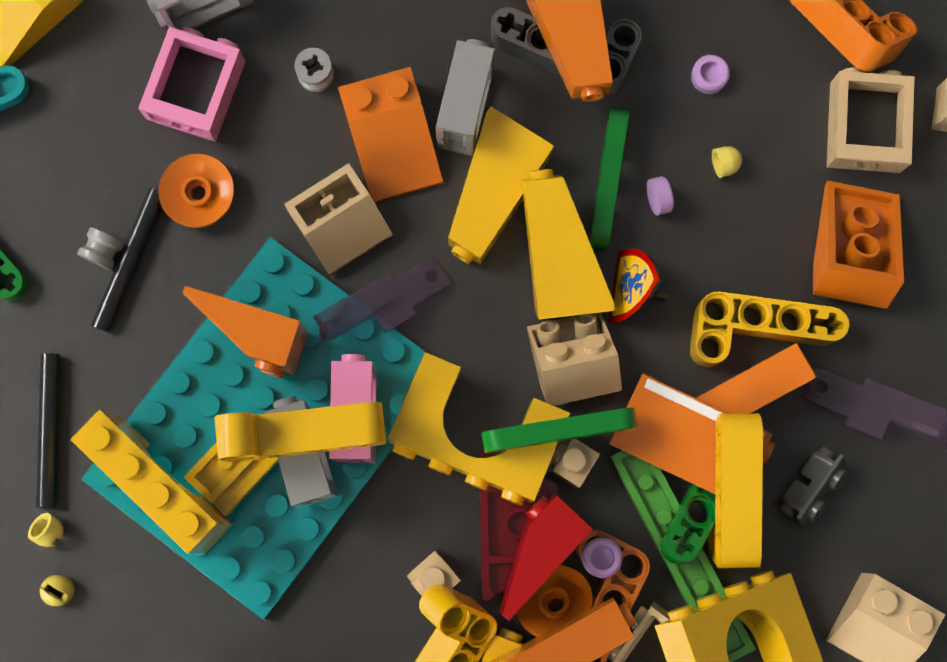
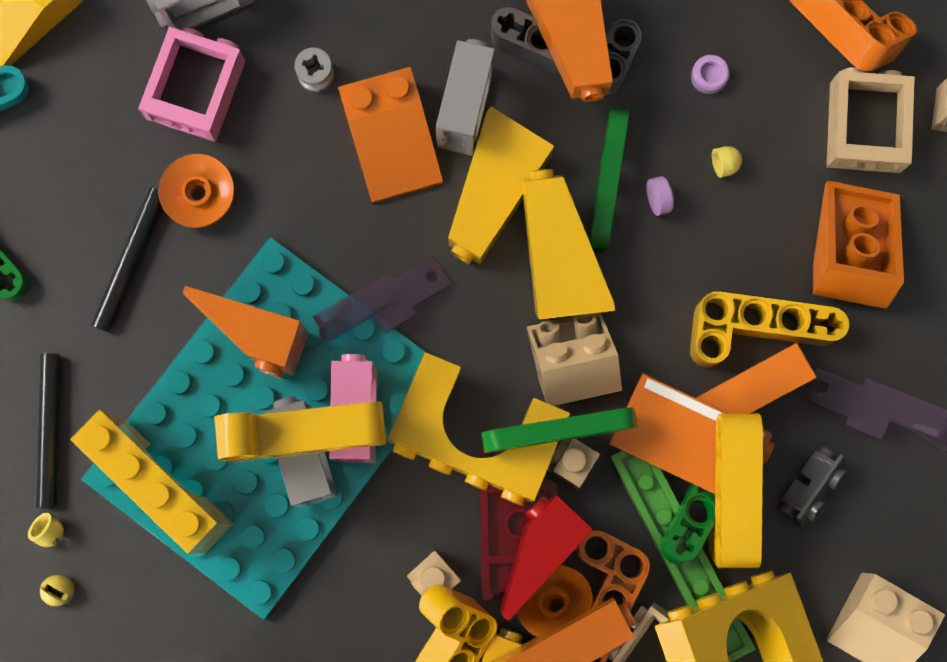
light grey wheel [76,227,125,271] -> none
yellow plate [184,442,278,516] -> none
tan slope [284,163,393,275] -> none
lavender tile [581,538,622,578] -> none
shield [608,249,669,324] -> none

